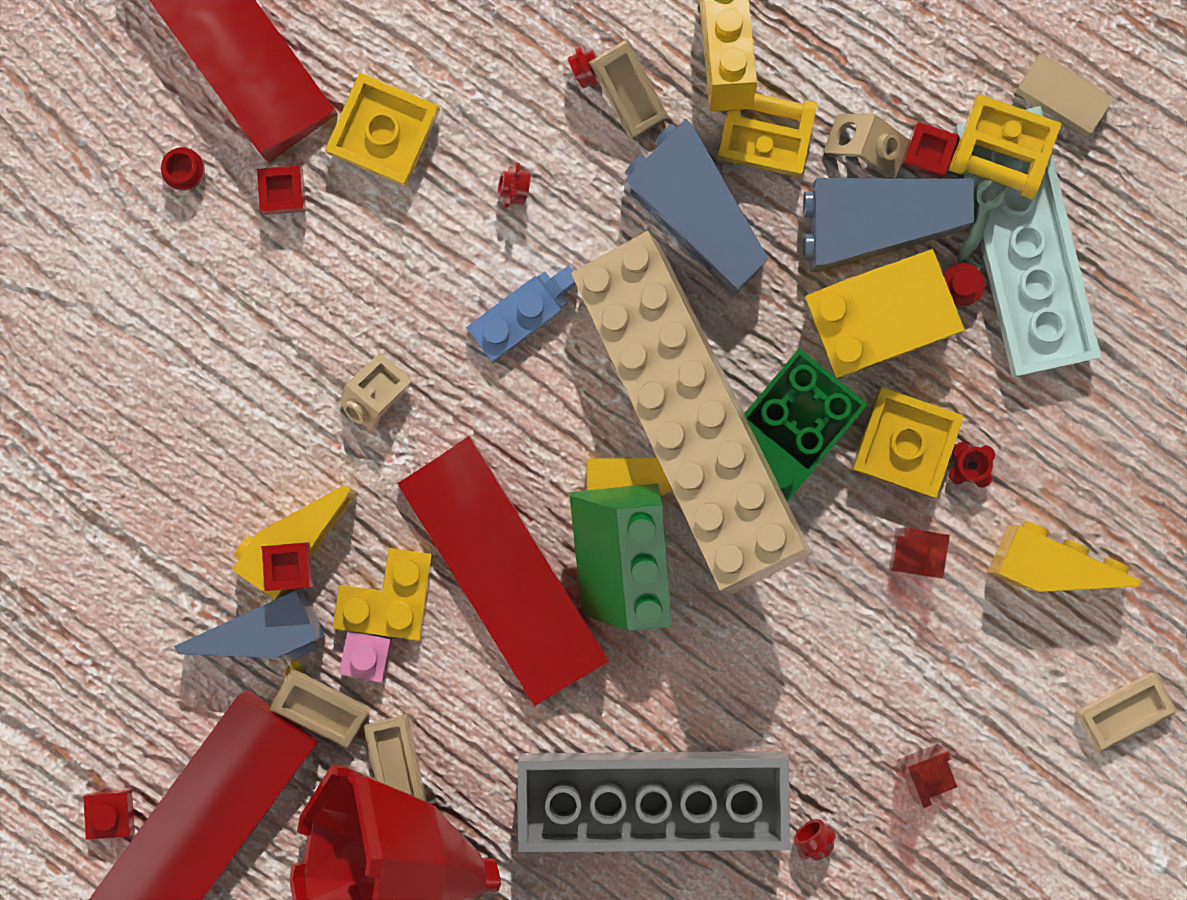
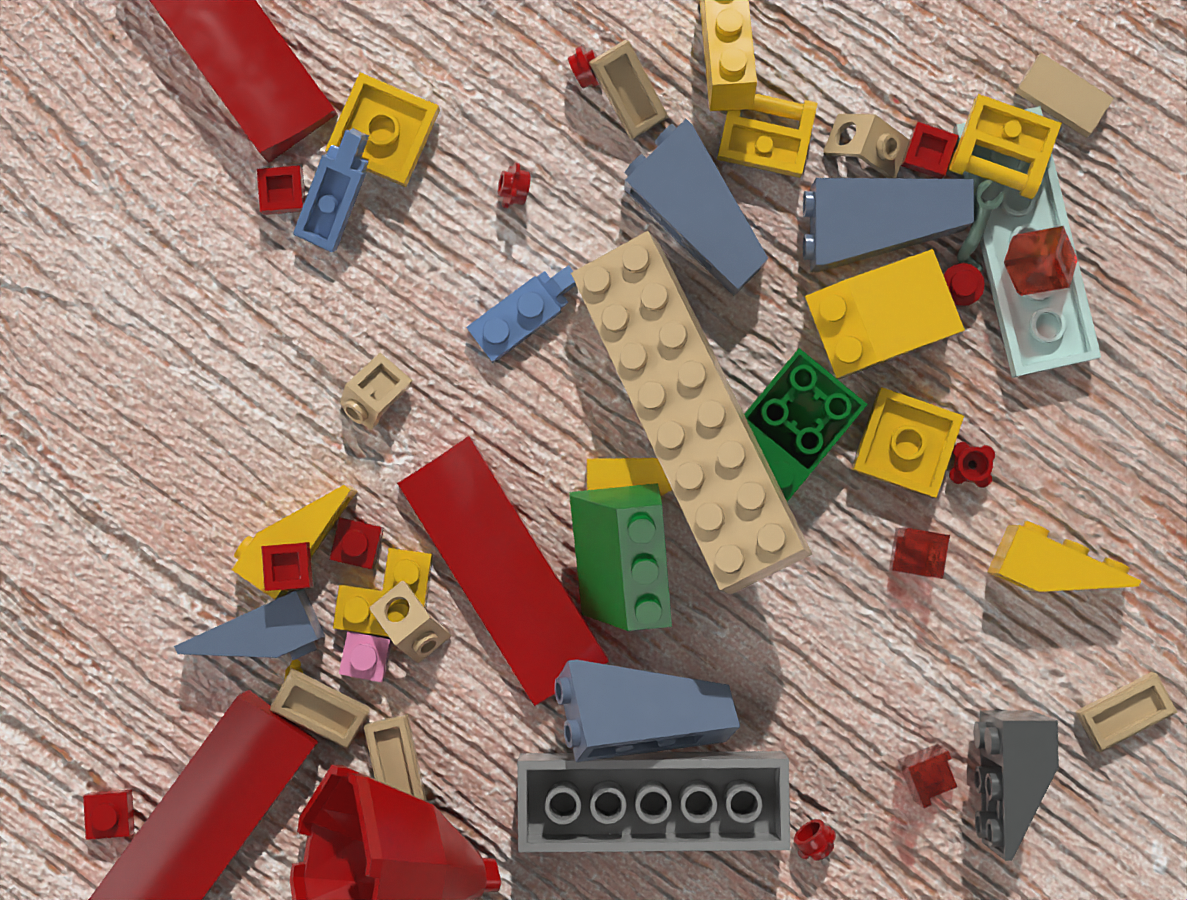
red plate [161,147,205,191] -> none
none -> medium blue hinge [293,128,369,253]
none -> red plate [329,517,384,570]
none -> tan bracket [370,581,452,663]
none -> sand blue slope [555,660,740,762]
none -> dark grey slope [973,710,1059,861]
none -> clear red panel [1004,226,1078,296]

